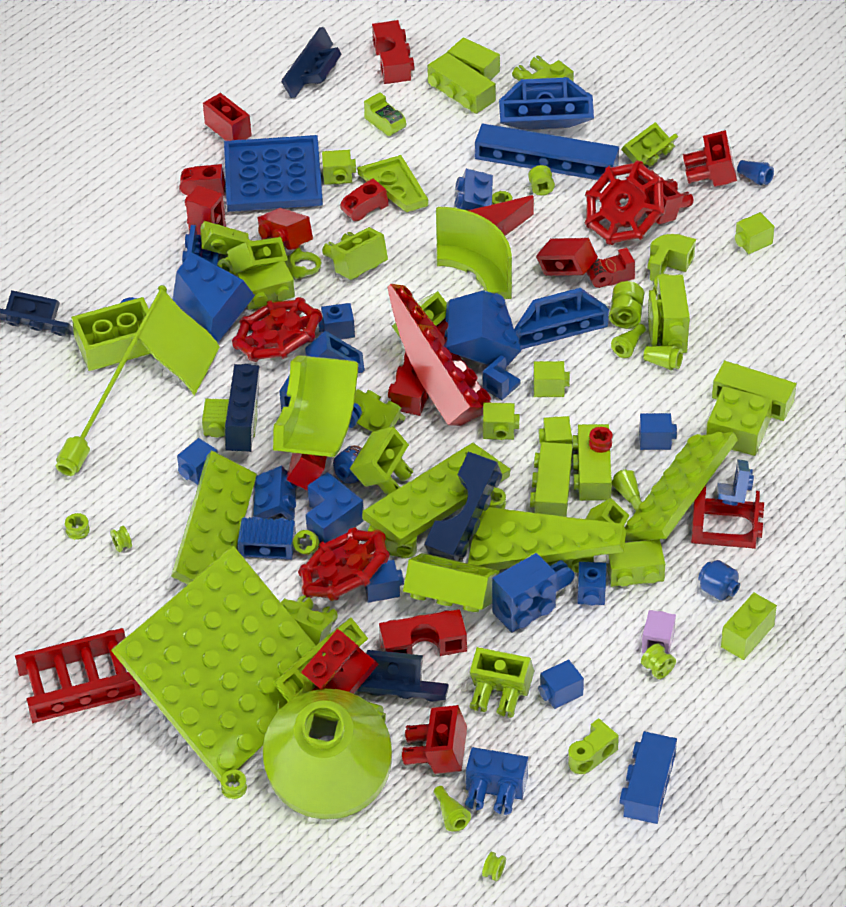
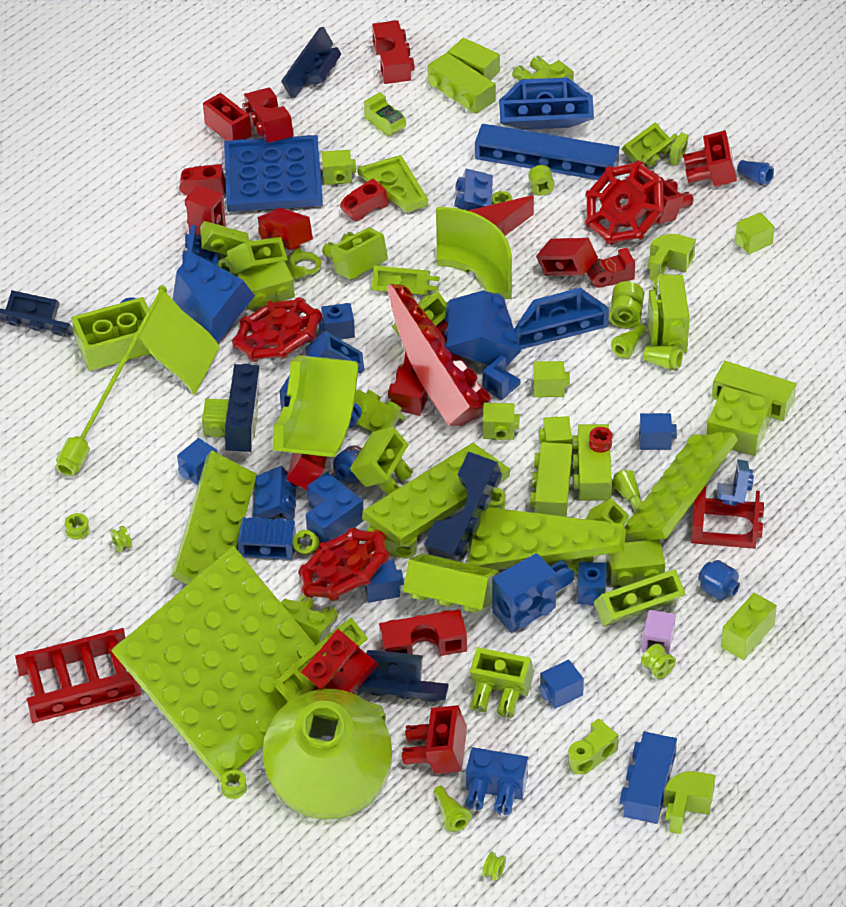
none -> red arch [242,87,294,143]
none -> lime hinge [372,265,440,295]
none -> lime brick [593,569,686,627]
none -> lime brick [663,771,716,834]
none -> lime tile [669,132,689,166]

